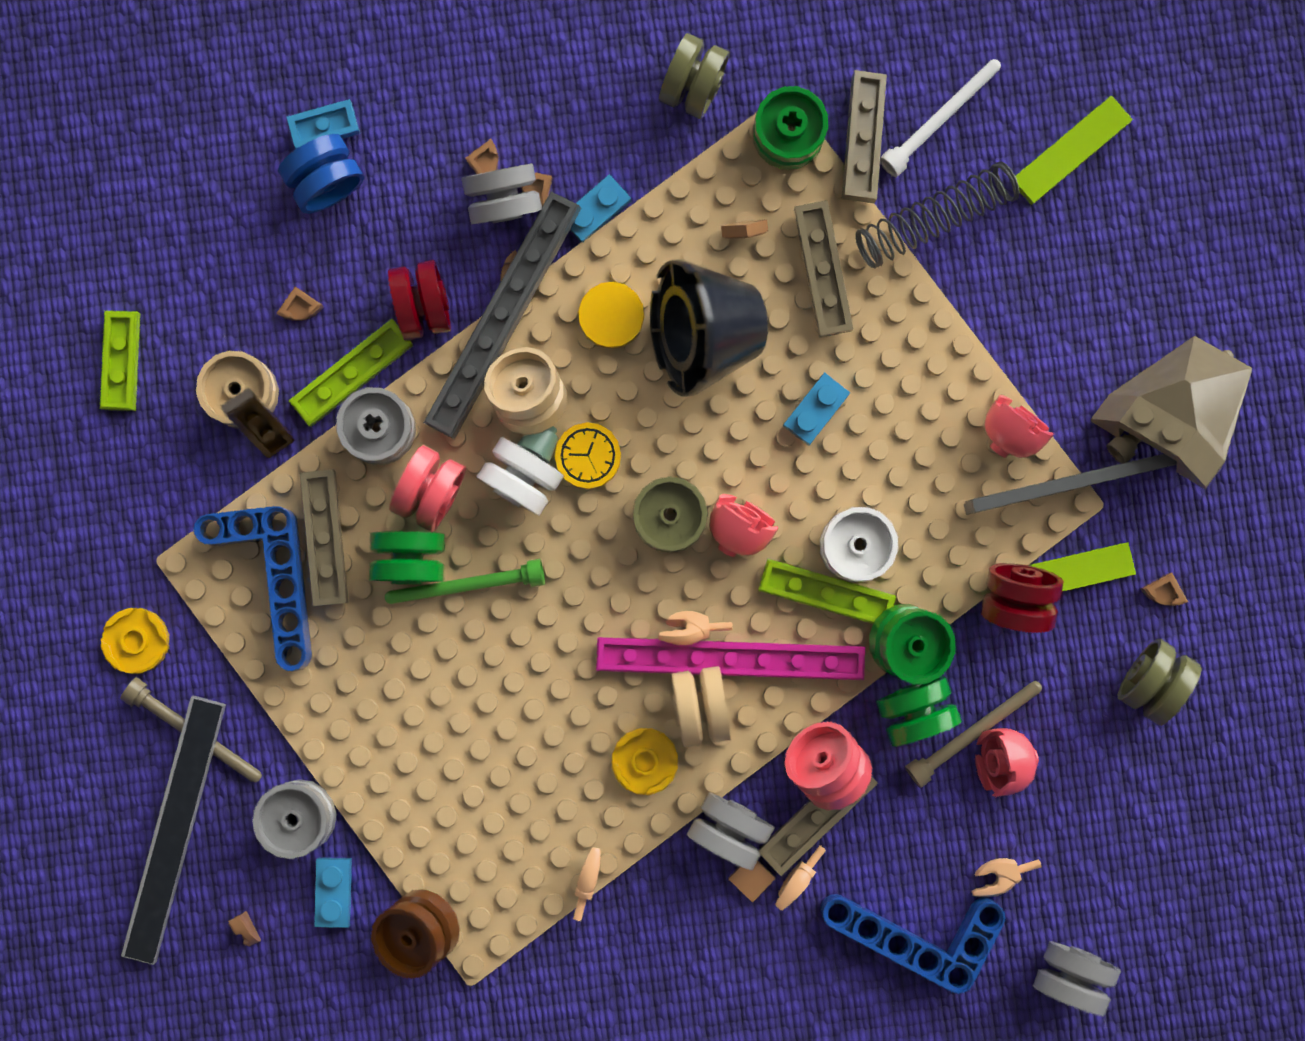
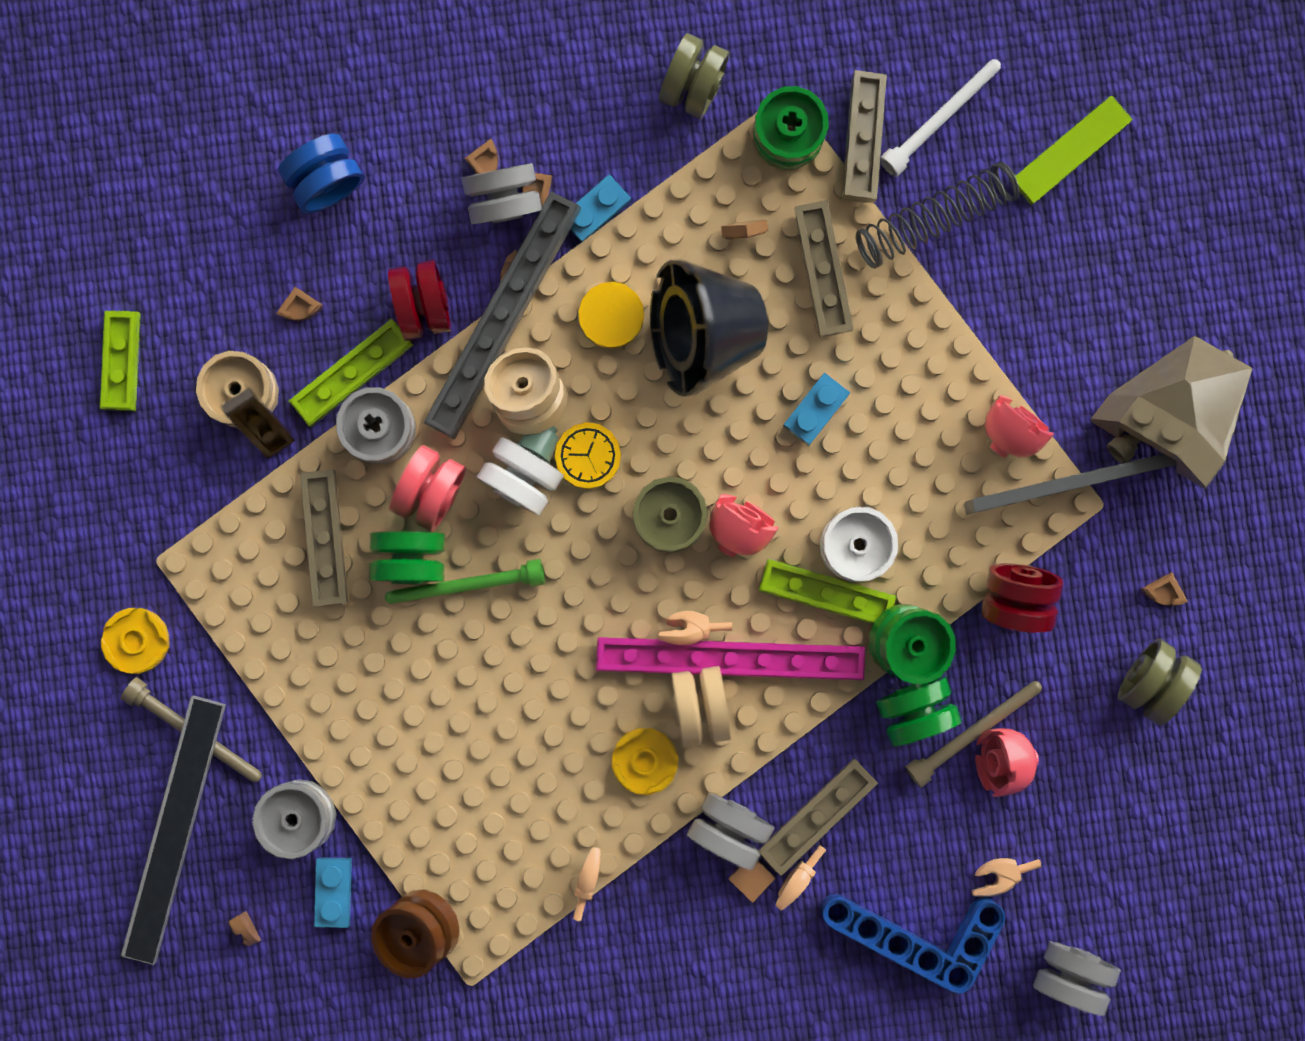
blue beam [194,506,312,671] -> none
dark azure plate [286,99,361,149] -> none
coral wheel [785,722,872,810] -> none
lime tile [1030,542,1136,592] -> none

